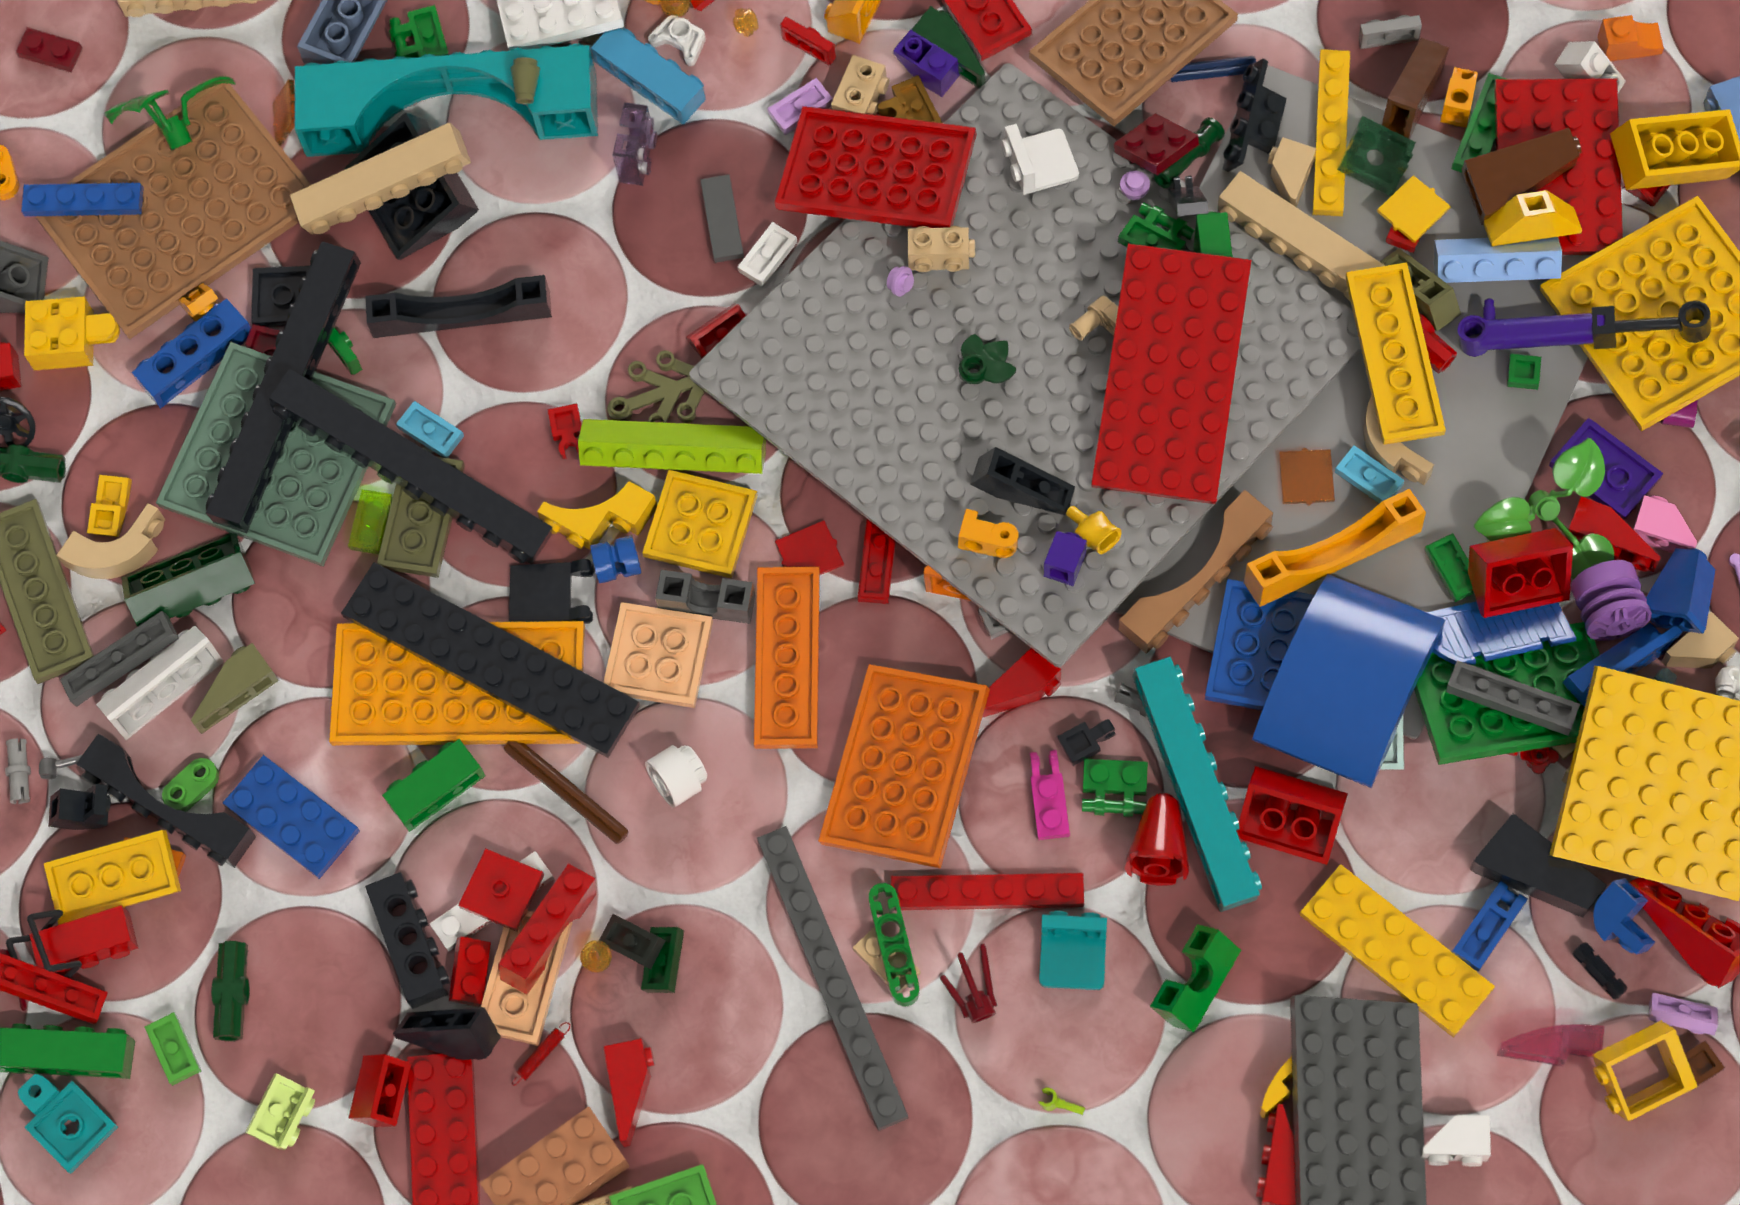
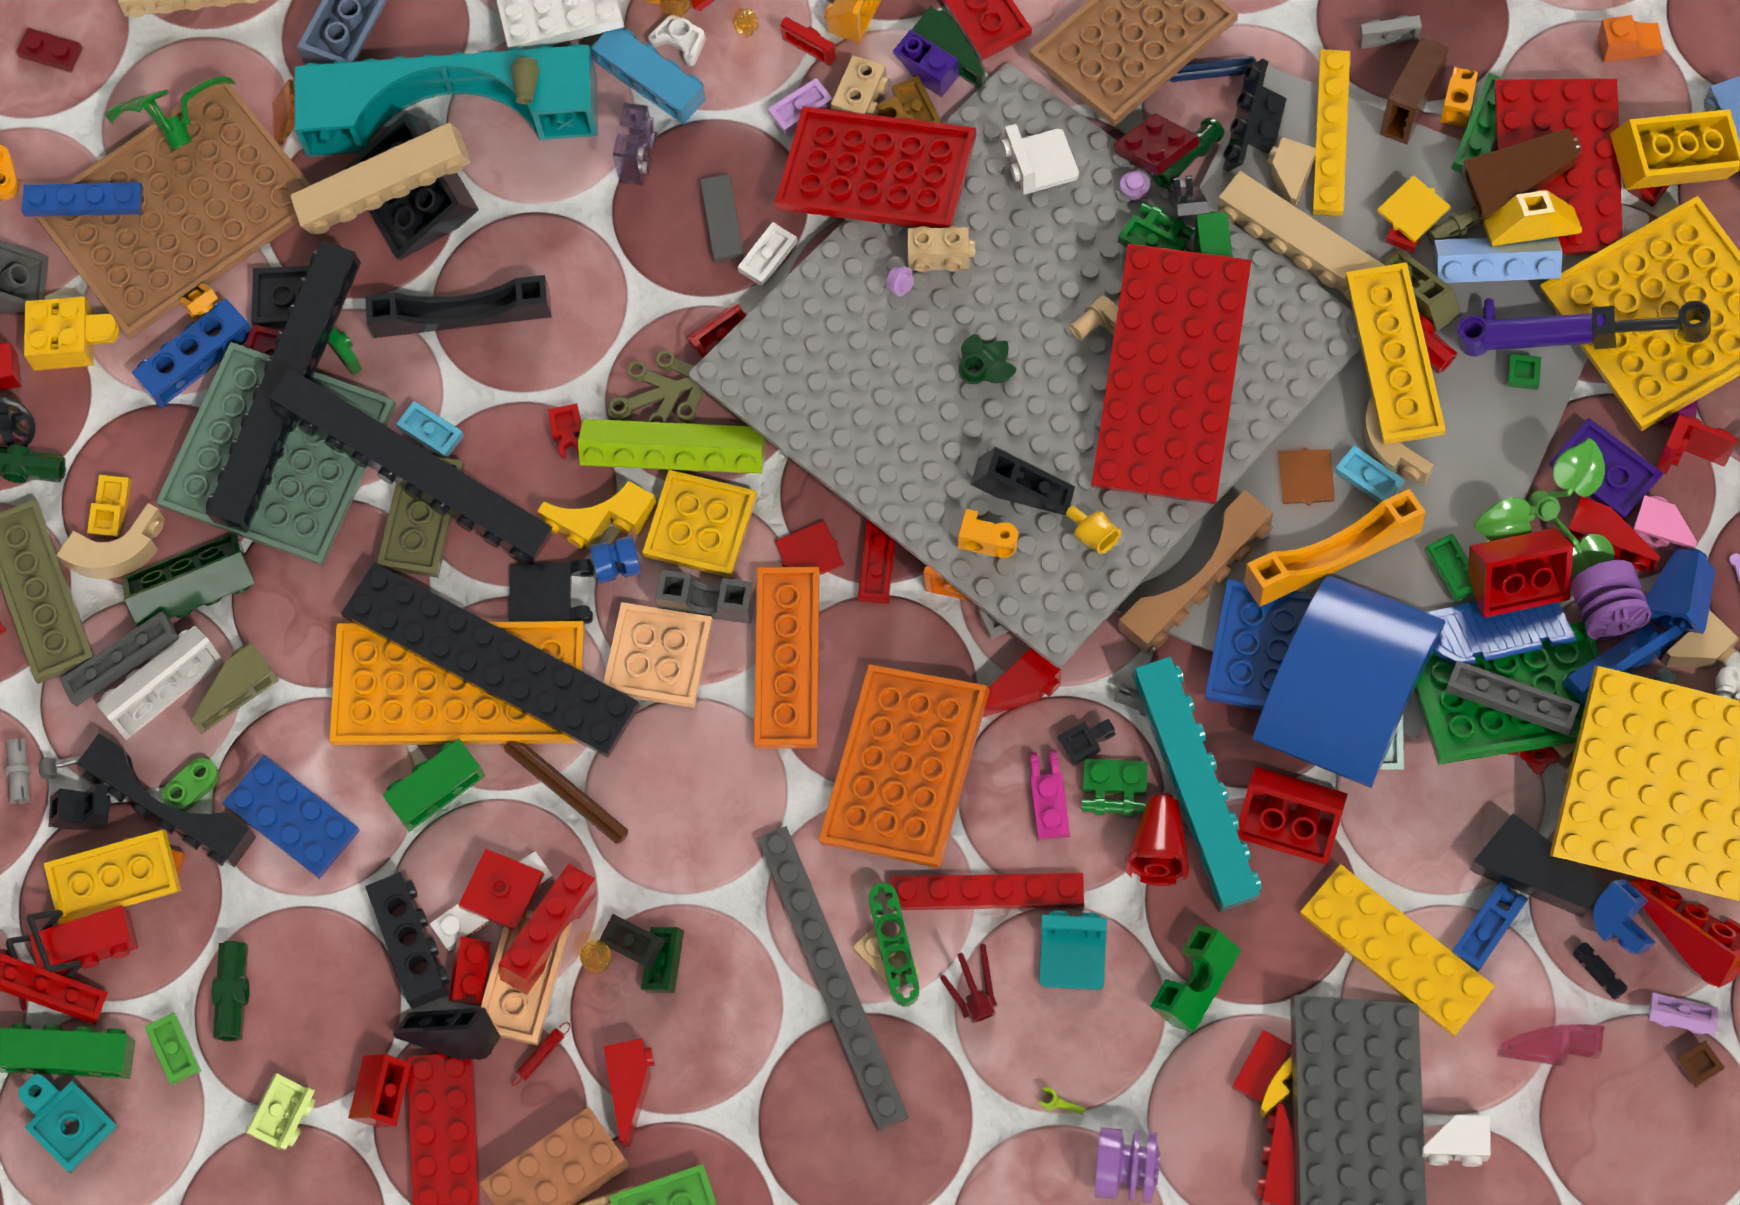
clear neon green plate [348,489,393,554] -> none
green plate [389,5,449,58] -> none
white piece [645,745,707,808] -> none
dark purple brick [1044,531,1087,586] -> none
clear green piece [1337,116,1416,196] -> none
white slope [1554,41,1626,93] -> none
yellow window [1592,1021,1698,1122] -> none
none -> medium lavender wheel [1094,1127,1160,1203]
none -> red tile [1232,1030,1292,1104]
none -> olive pin [1426,207,1481,245]
none -> red bracket [1656,415,1738,474]

